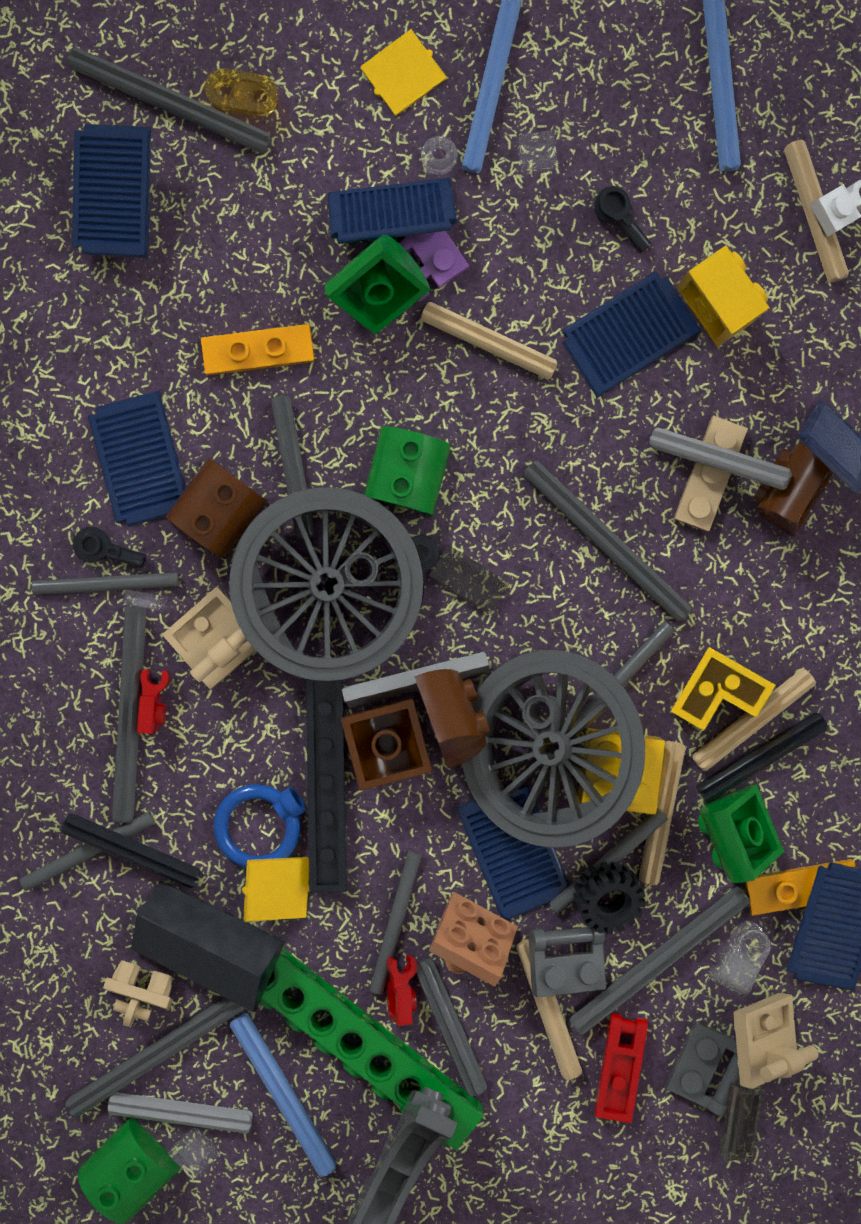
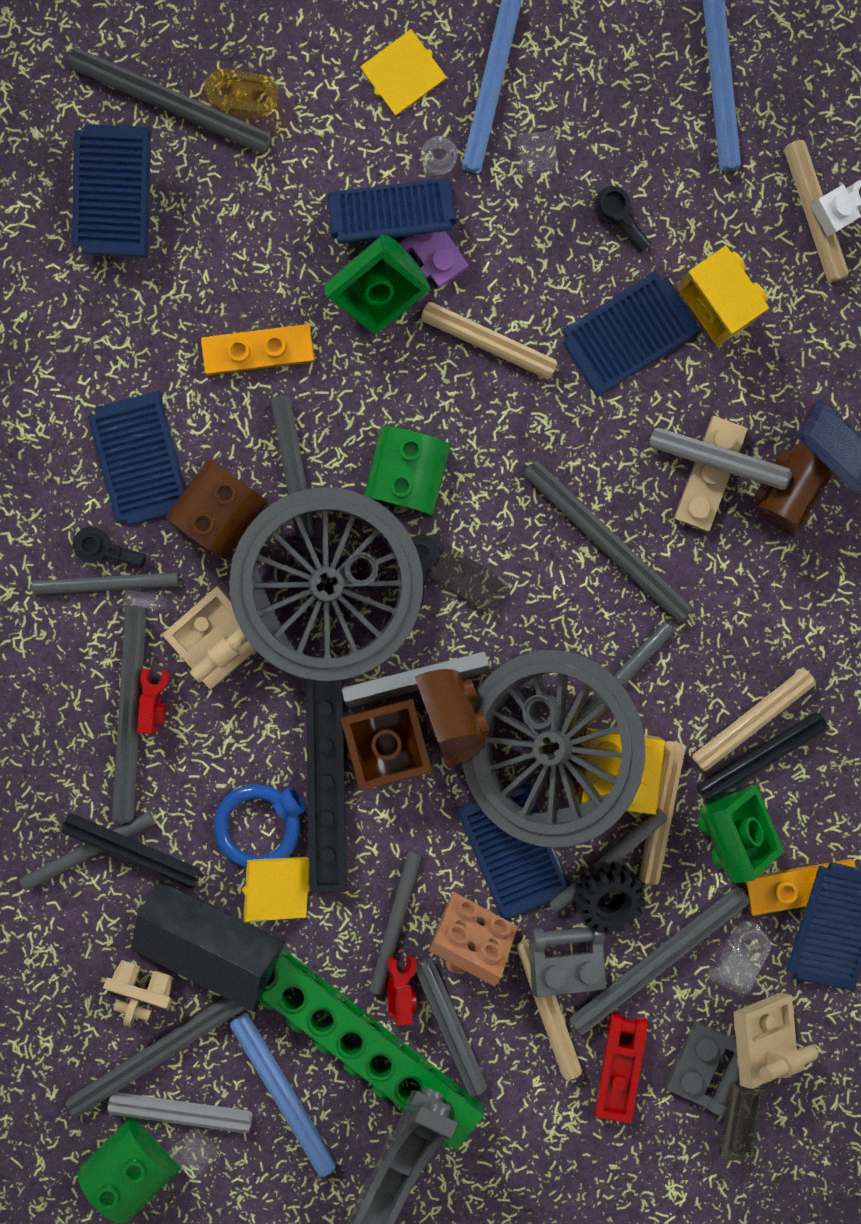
yellow brick [671,647,776,731] -> none

